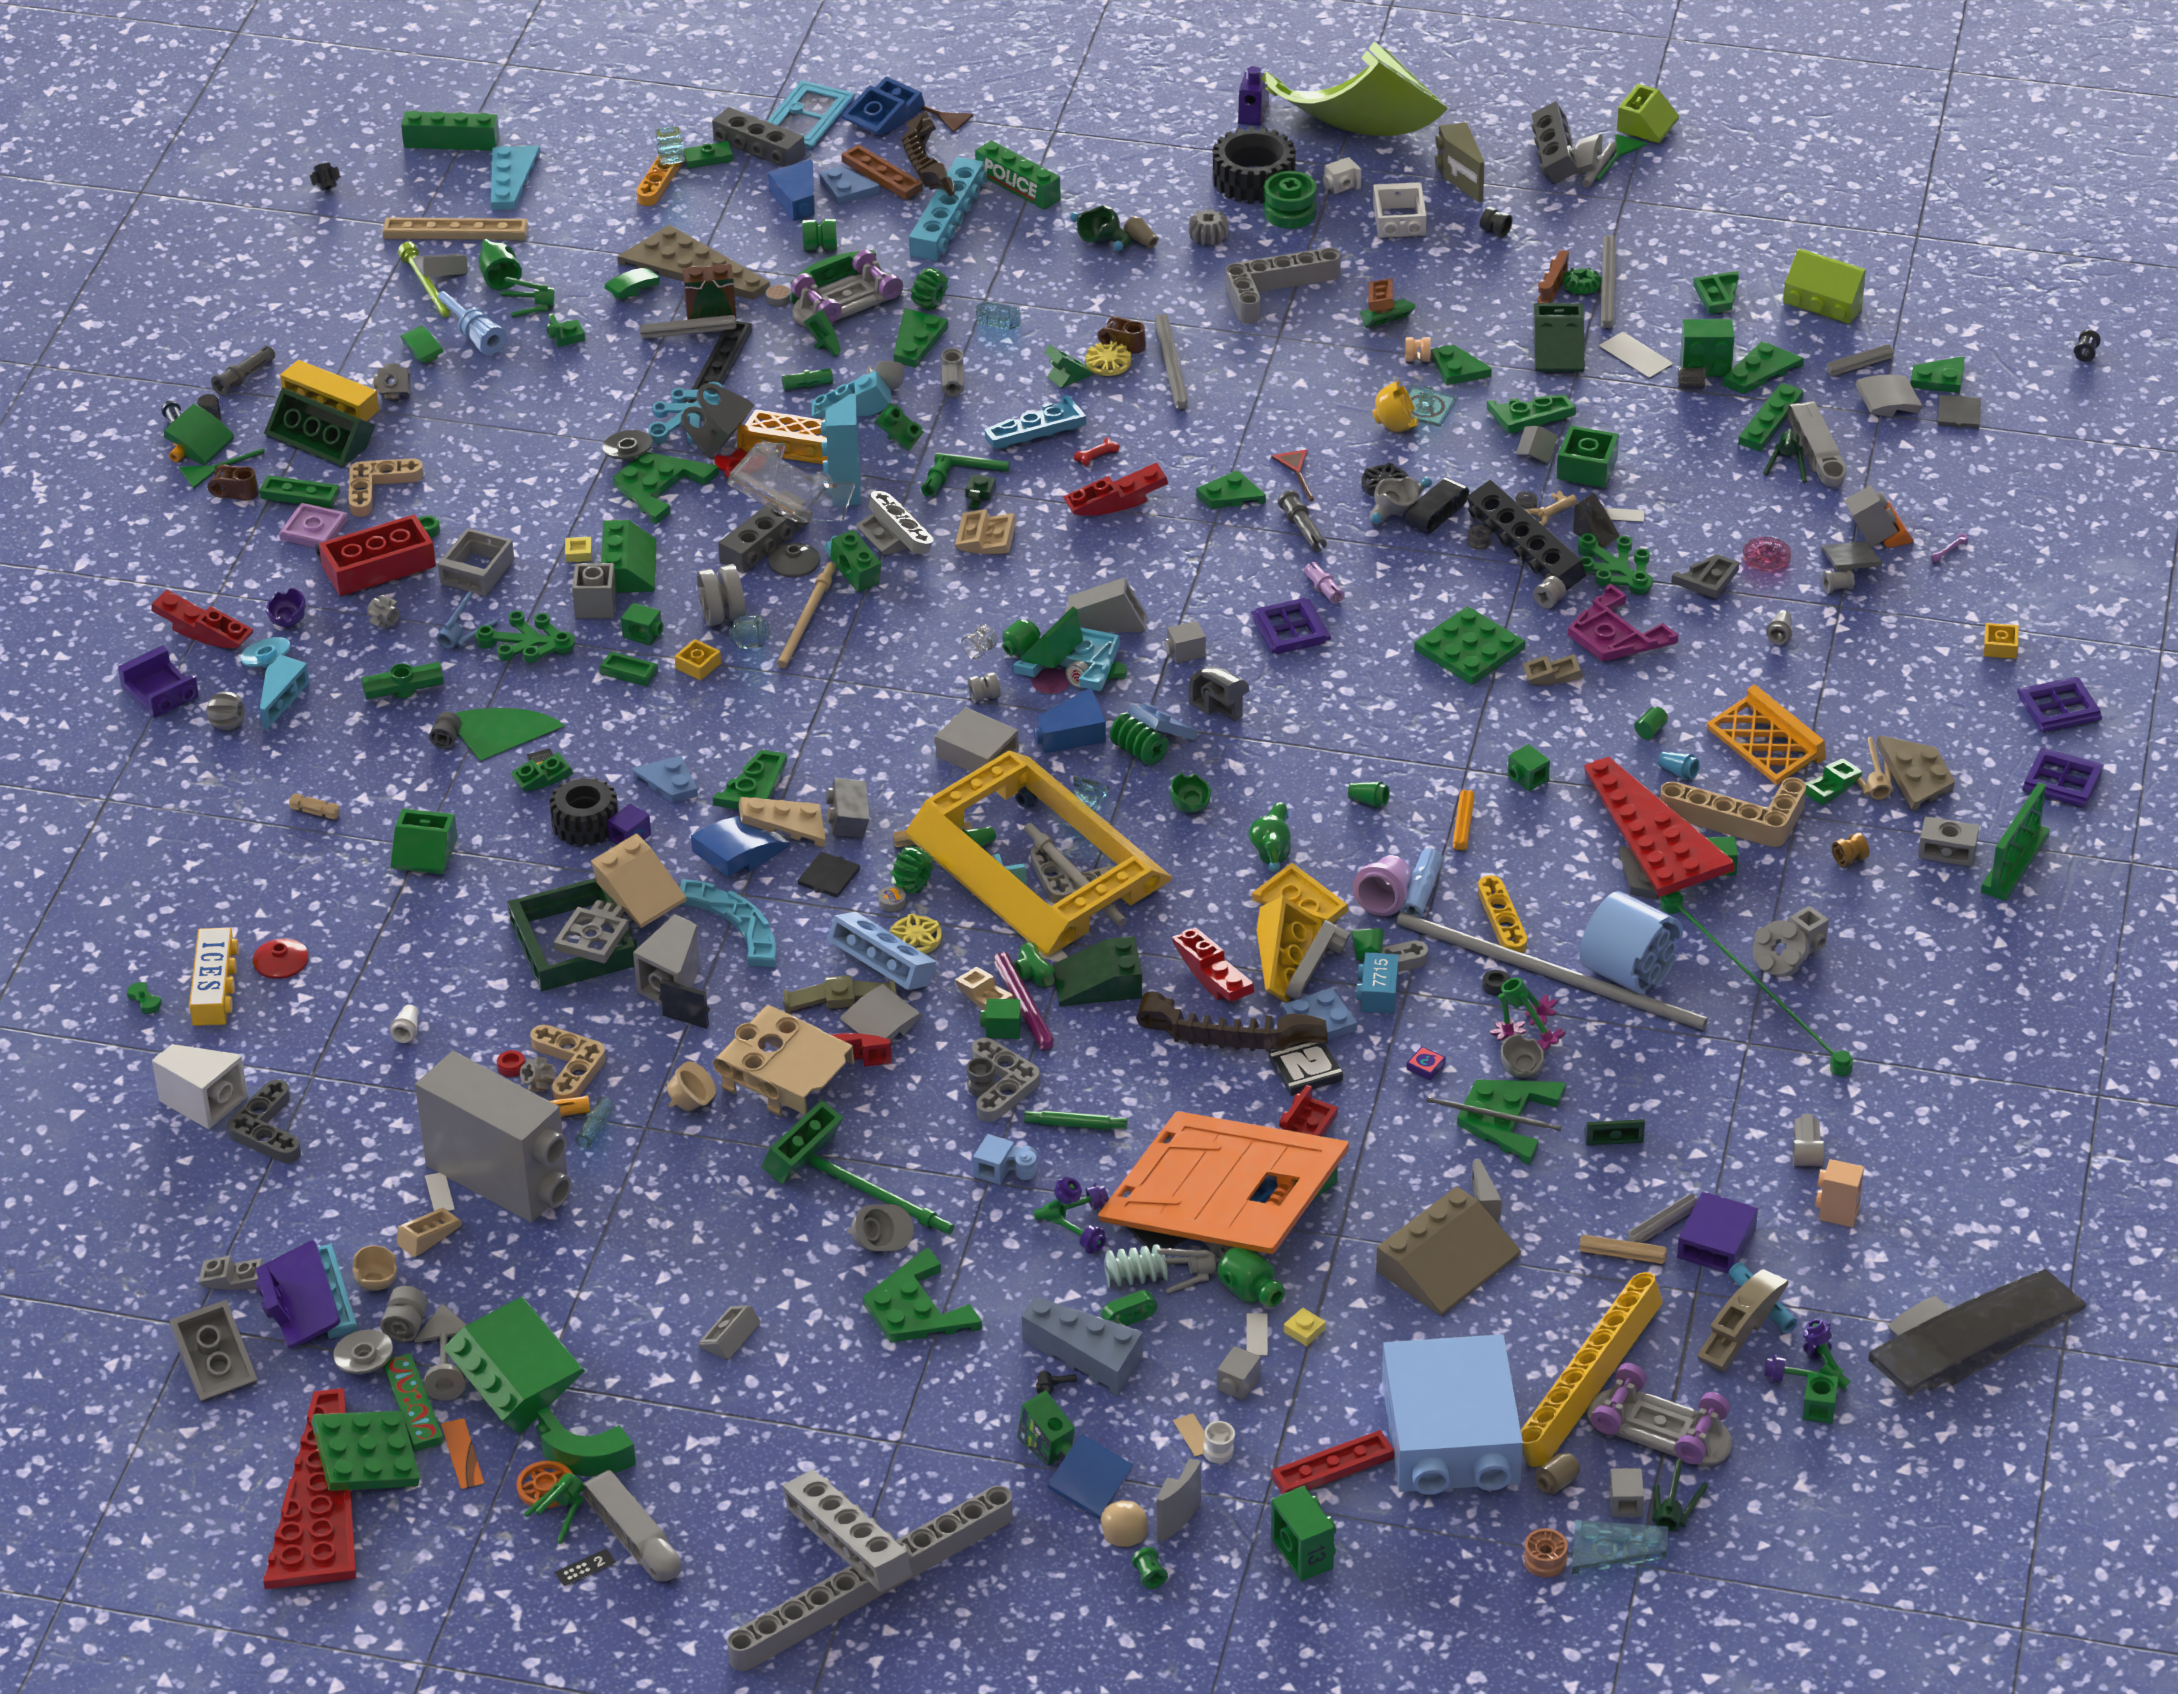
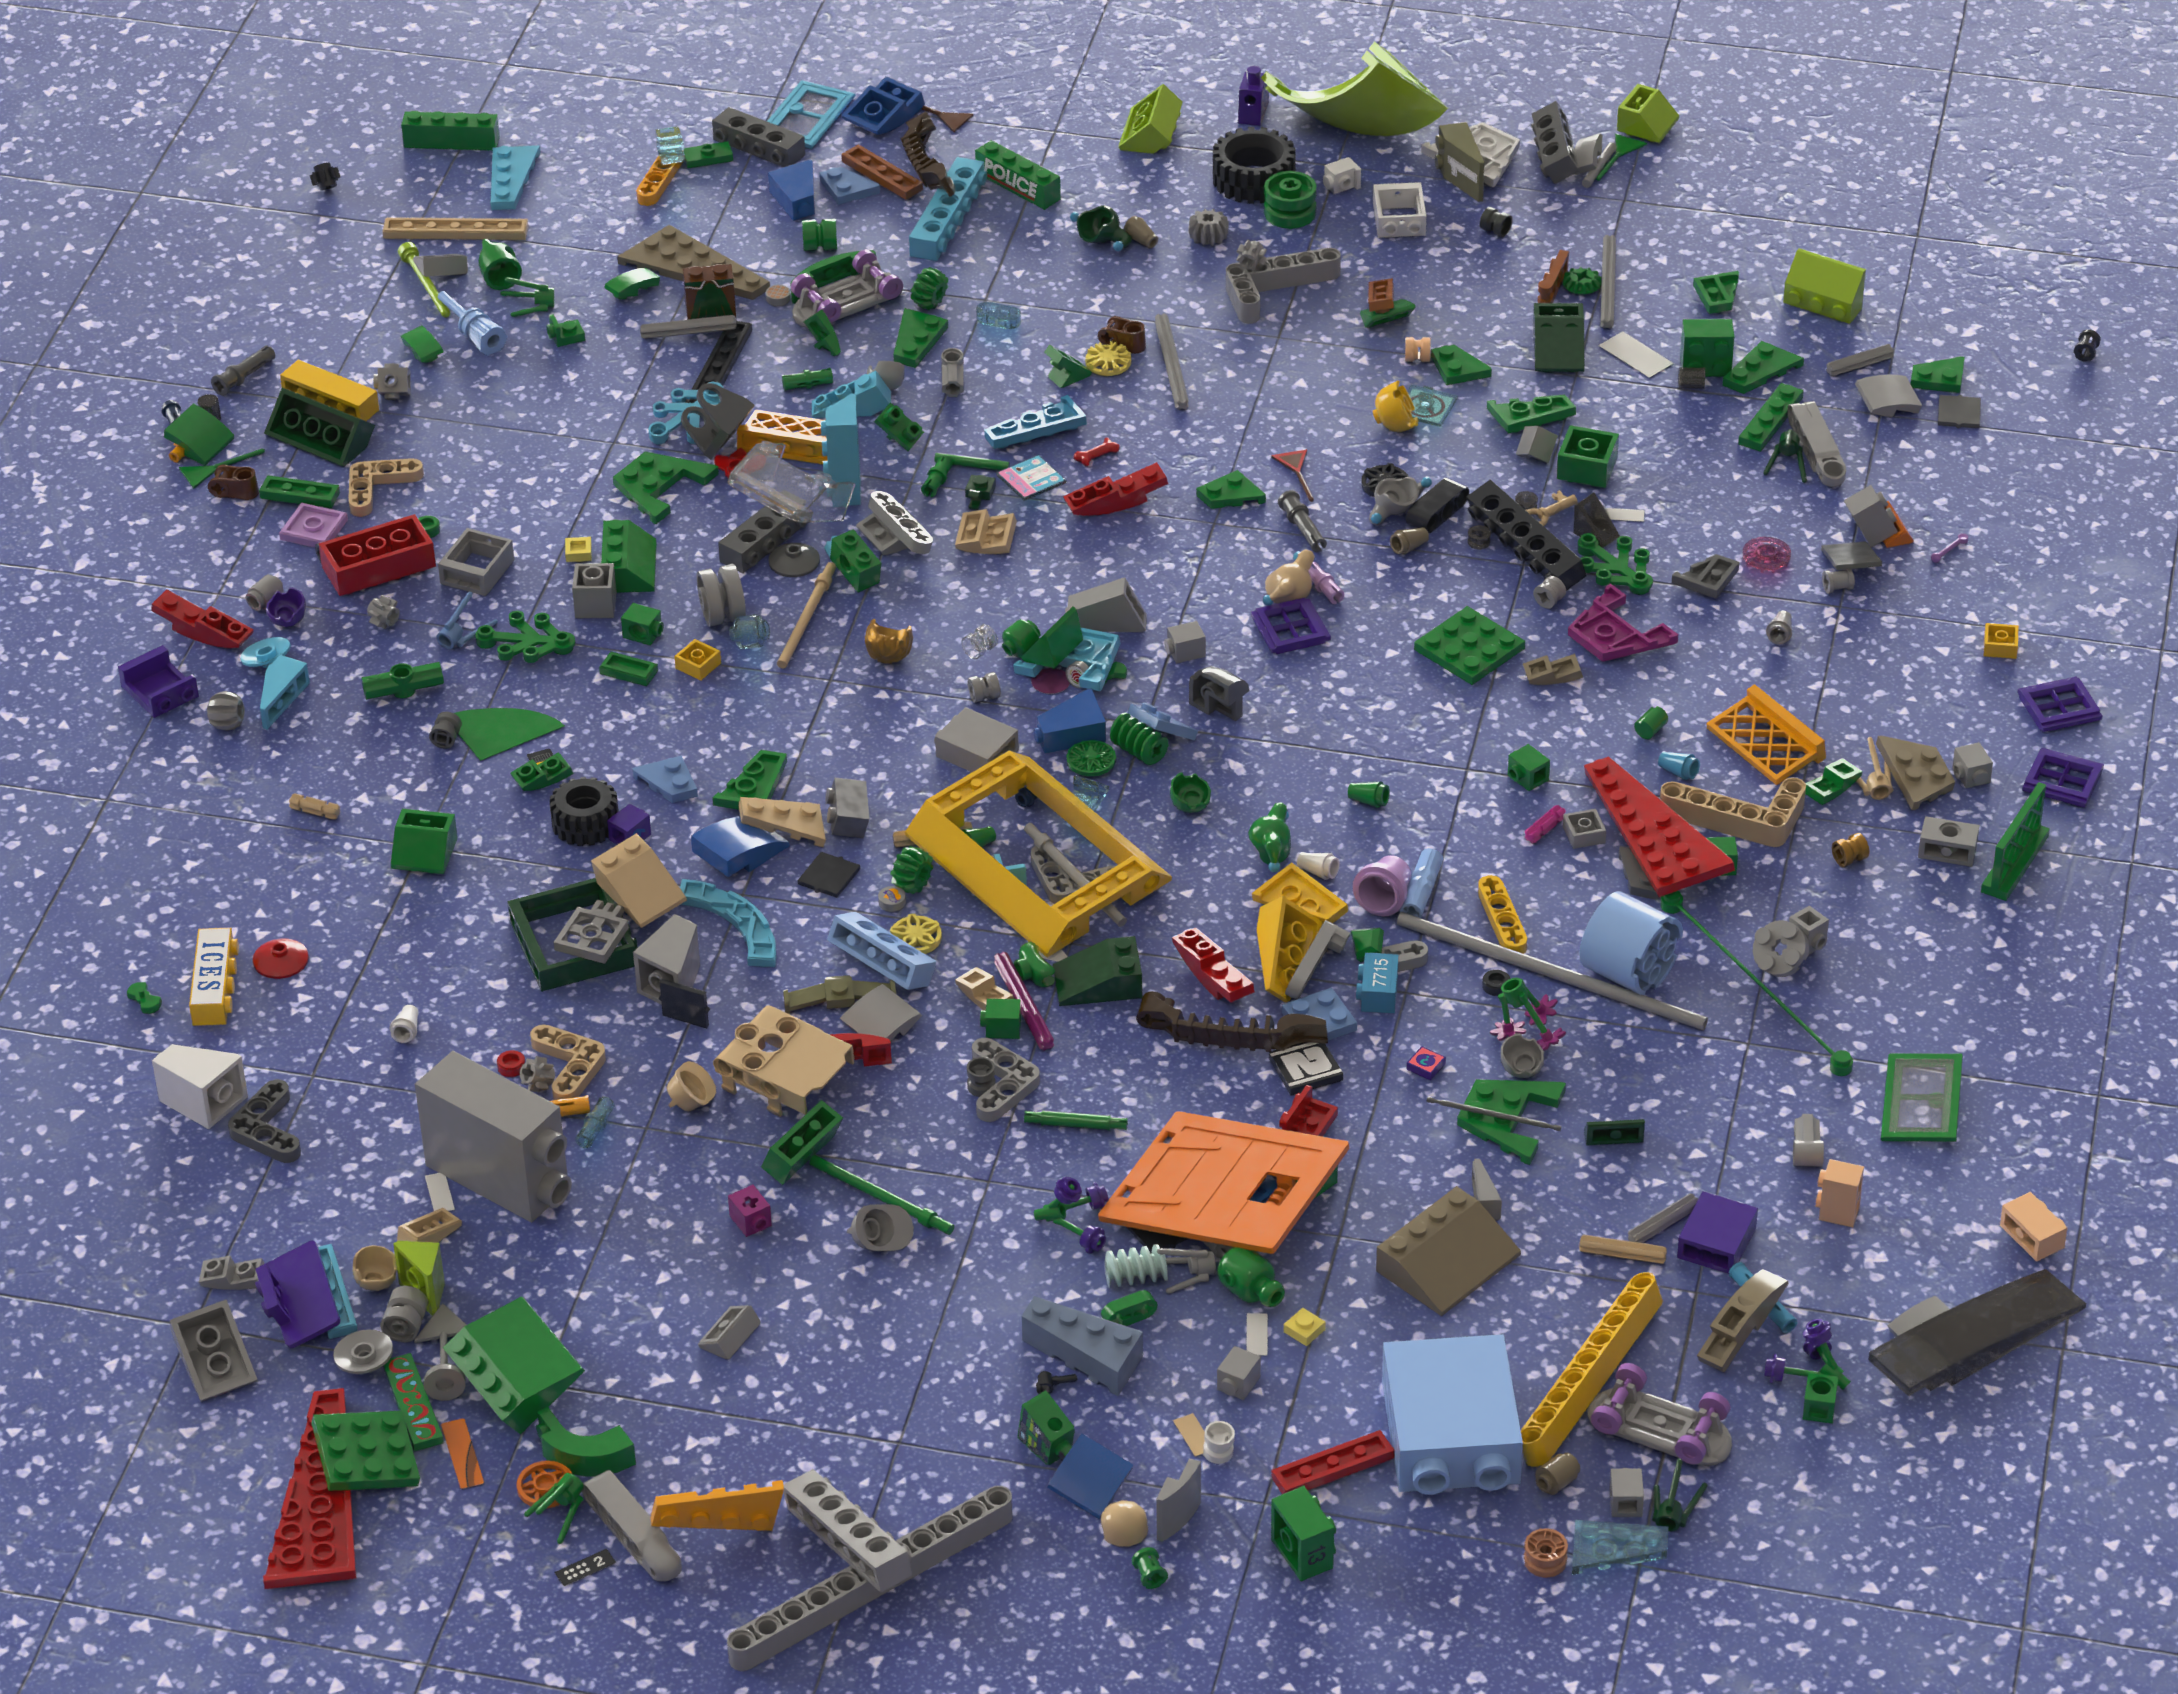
dark grey dish [603,430,653,460] -> none
green wing [863,1247,982,1343] -> none
light blue brick [973,1134,1038,1185] -> none
light orange axle [1453,789,1474,851] -> none
none -> light grey brick [245,574,284,611]
none -> lime slope [393,1241,445,1316]
none -> light orange wing [650,1480,784,1531]
none -> magenta brick [728,1185,772,1237]
none -> pearl gold hair [865,619,913,664]
none -> piece [996,455,1067,501]
none -> green wheel [1066,740,1116,777]
none -> lime slope [1118,84,1183,154]
none -> light grey gear [1236,239,1267,271]
none -> tan piece [1263,549,1315,606]
none -> white cone [1297,852,1340,880]
none -> dark tan cone [1390,527,1429,555]
none -> white wing [1421,122,1520,187]
none -> dark pink axle [1525,805,1566,843]
none -> light grey piece [1563,809,1606,849]
none -> clear door [1881,1053,1963,1142]
none -> light grey brick [1952,742,1993,788]
none -> light nougat brick [2000,1192,2067,1262]

